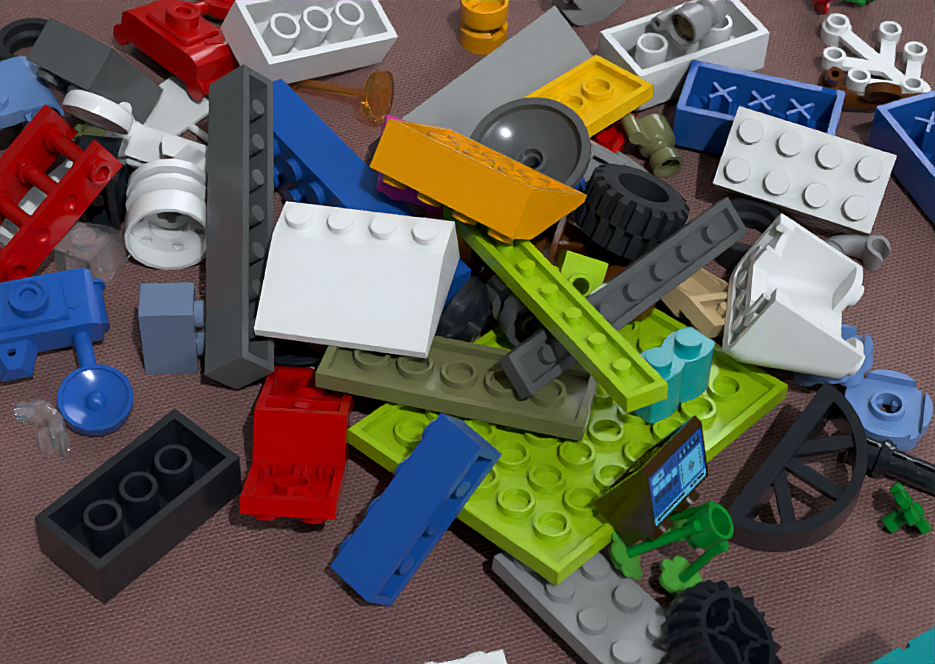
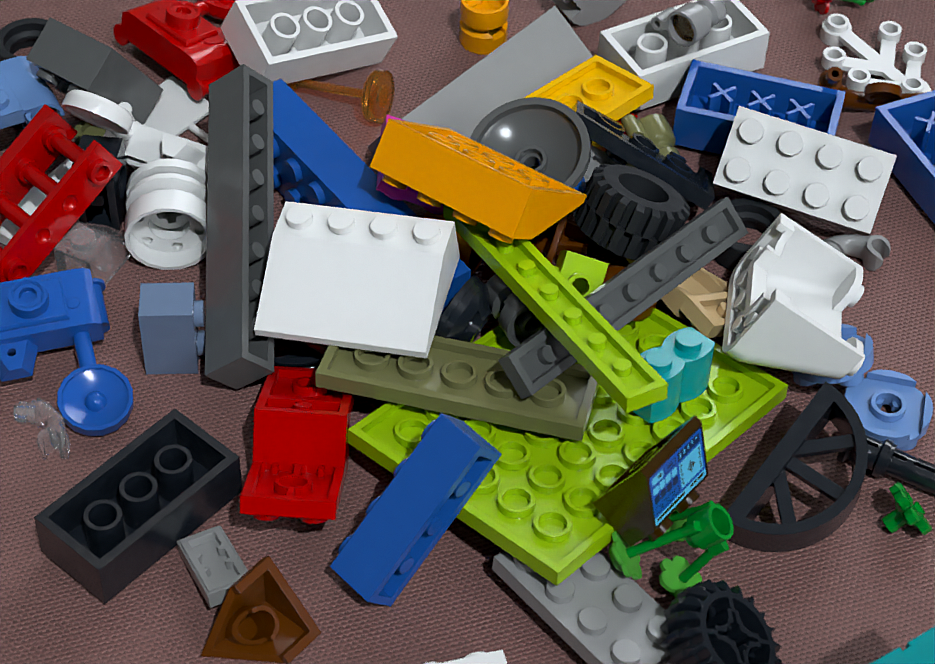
none -> light grey plate [176,525,248,608]
none -> reddish brown slope [201,556,322,664]
none -> black wing [572,101,715,210]

